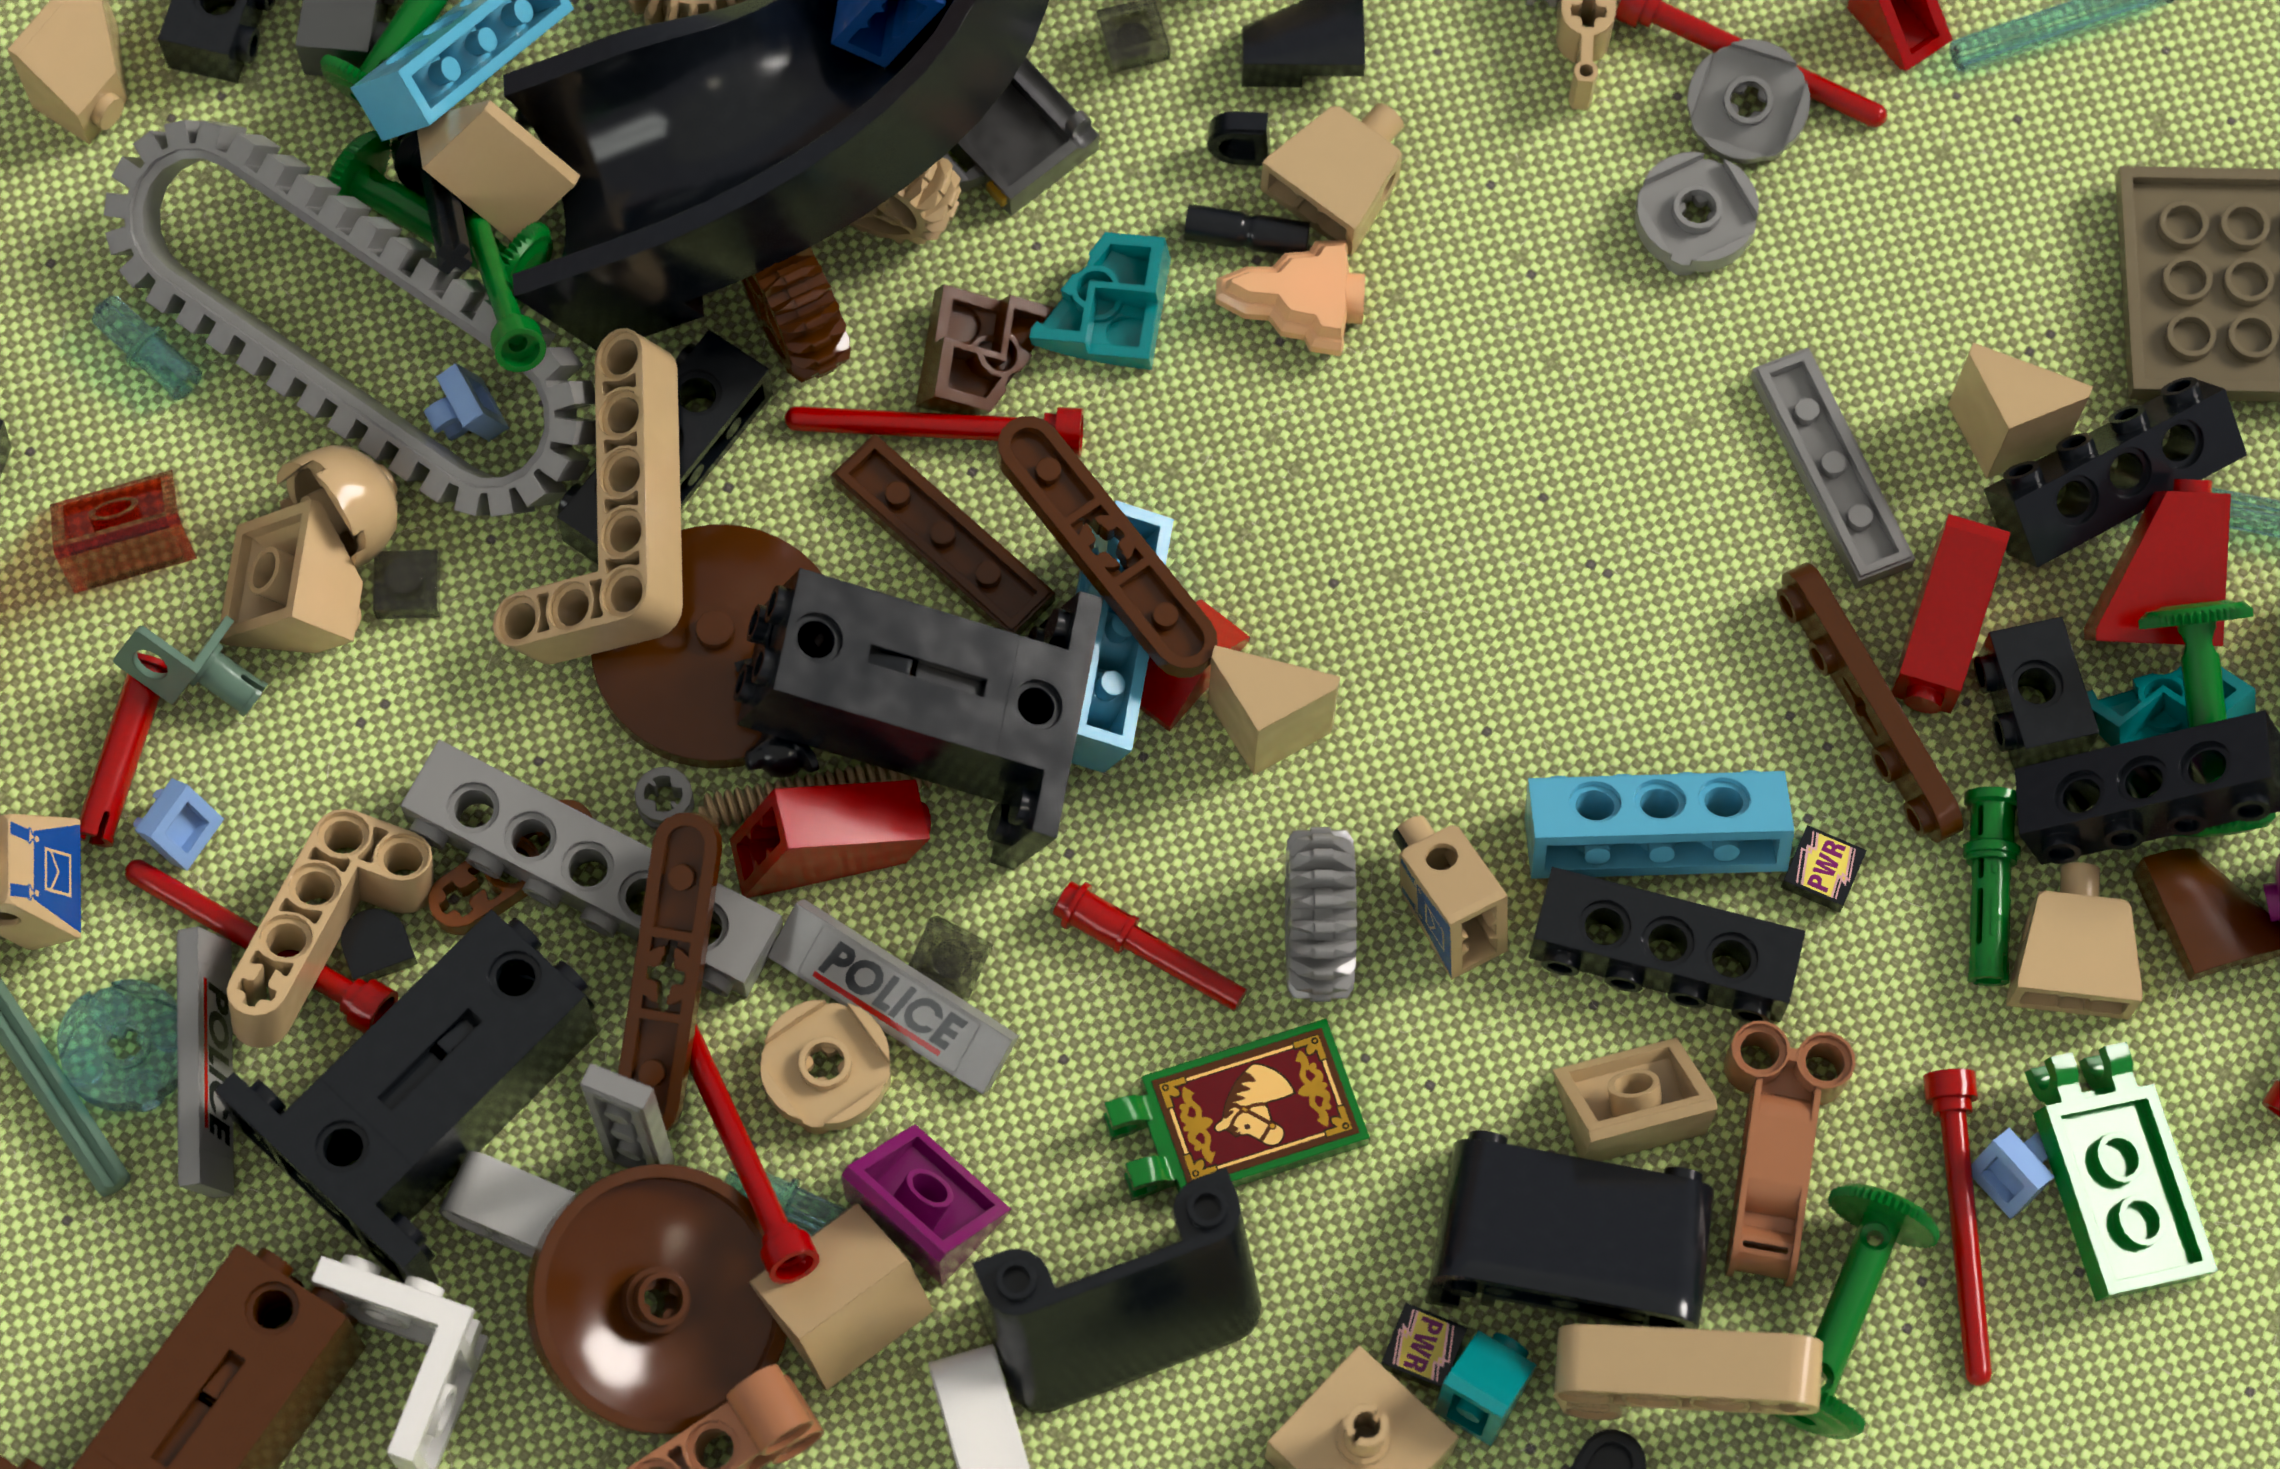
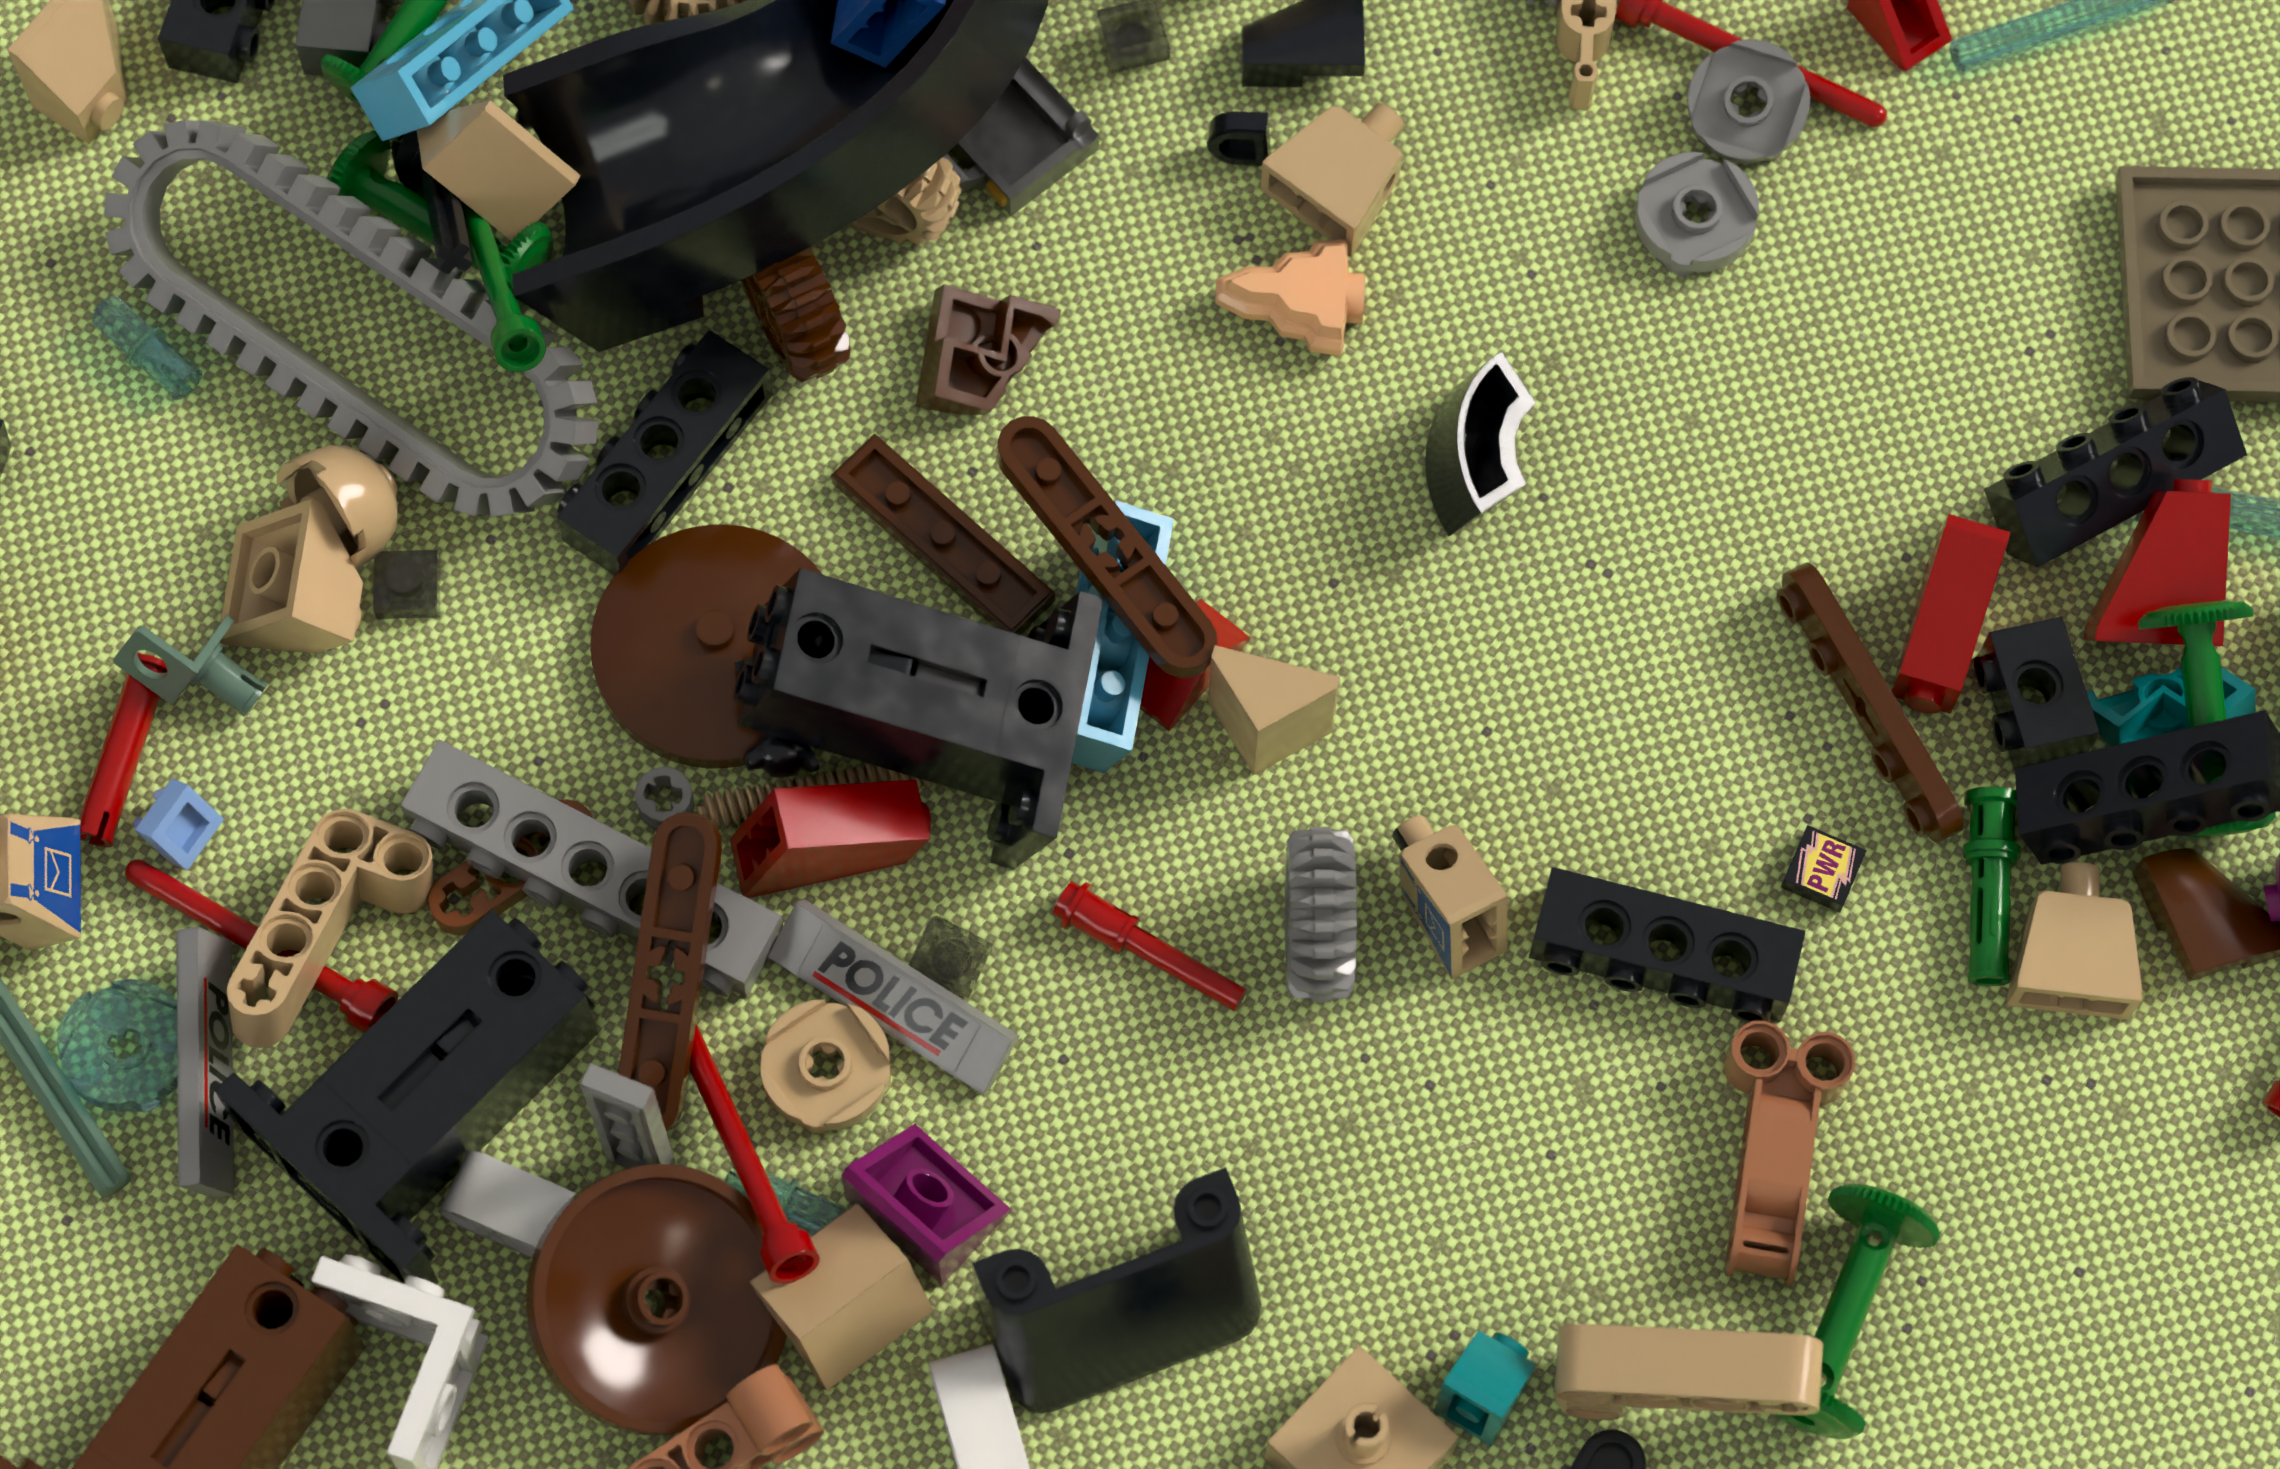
clear red slope [50,470,197,594] -> none
black tile [341,908,418,982] -> none
light blue tile [424,363,509,441] -> none
tan beam [493,328,683,664] -> none
red piece [784,406,1084,458] -> none
teal slope [1030,232,1171,370] -> none
tile [1103,1018,1370,1201] -> none
black piece [1184,204,1310,255] -> none
tile [1381,1303,1468,1392] -> none
black windscreen [1425,1130,1714,1329] -> none
medium azure brick [1524,770,1794,879] -> none
tan slope [1553,1037,1718,1162] -> none
light grey tile [1750,347,1915,589] -> none
red piece [1923,1069,1992,1386] -> none
tan slope [1948,343,2093,479] -> none
light blue tile [1971,1127,2055,1219] -> none
tile [2025,1042,2218,1302] -> none
none -> black brick [1425,351,1536,536]

